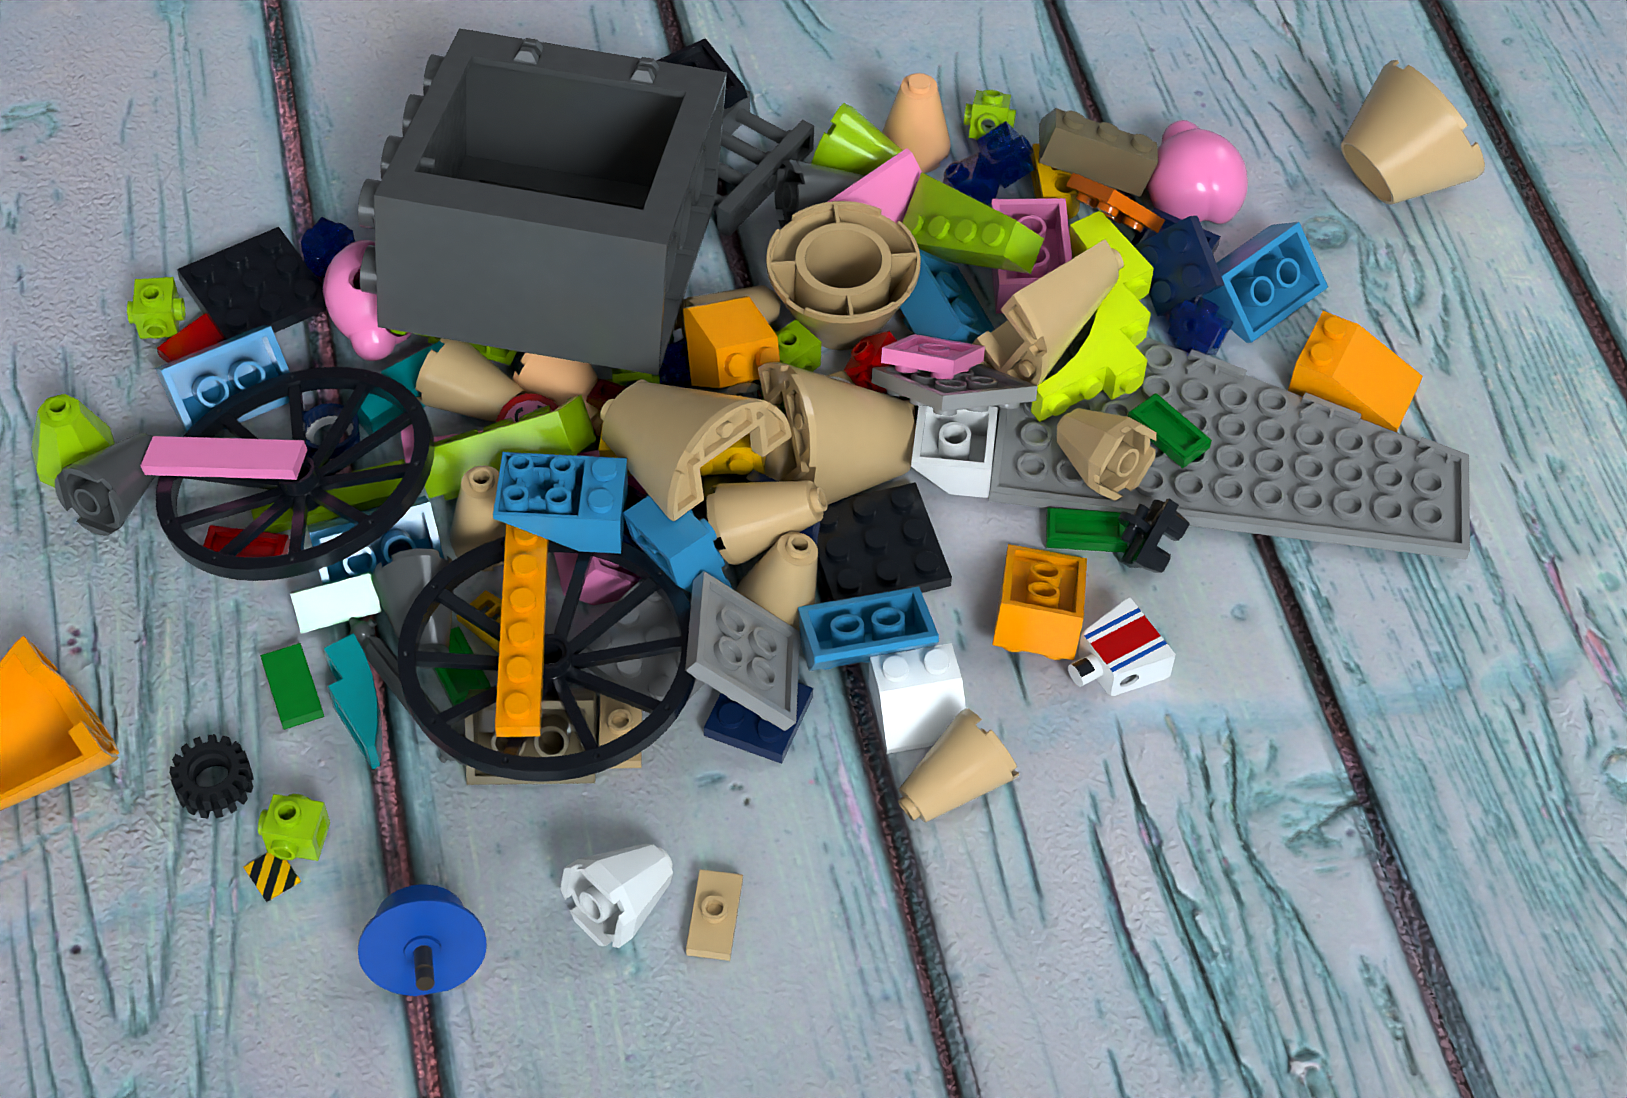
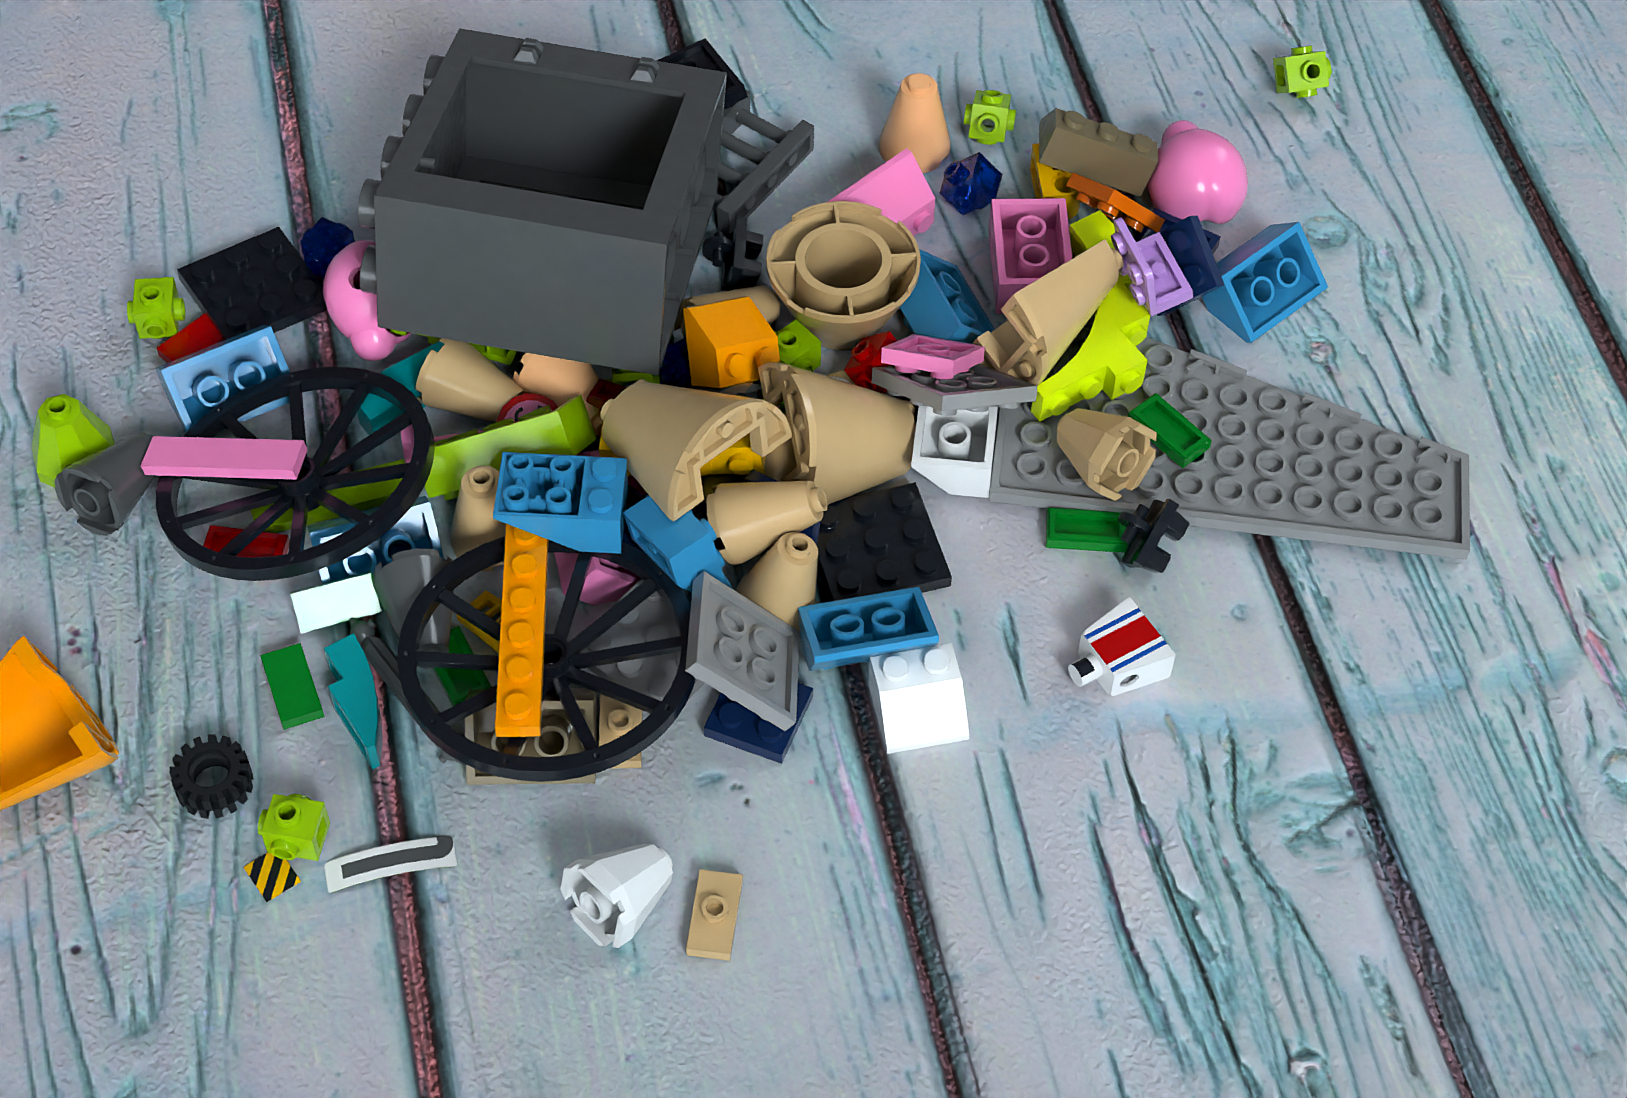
dark blue piece [304,403,361,459] -> none
blue piece [358,884,487,996] -> none
dark grey cone [775,159,866,228] -> none
lime cone [811,103,903,175] -> none
tan cone [898,708,1019,823] -> none
lime wedge [902,172,1044,274] -> none
clear blue brick [976,121,1035,188] -> none
light orange slope [992,544,1087,660] -> none
clear blue brick [1167,297,1234,355] -> none
light orange slope [1288,311,1423,432] -> none
tan cone [1341,60,1485,205] -> none
none -> sticker [324,836,457,893]
none -> black hips [702,216,764,291]
none -> lavender bracket [1111,217,1193,317]
none -> lime brick [1273,45,1331,98]

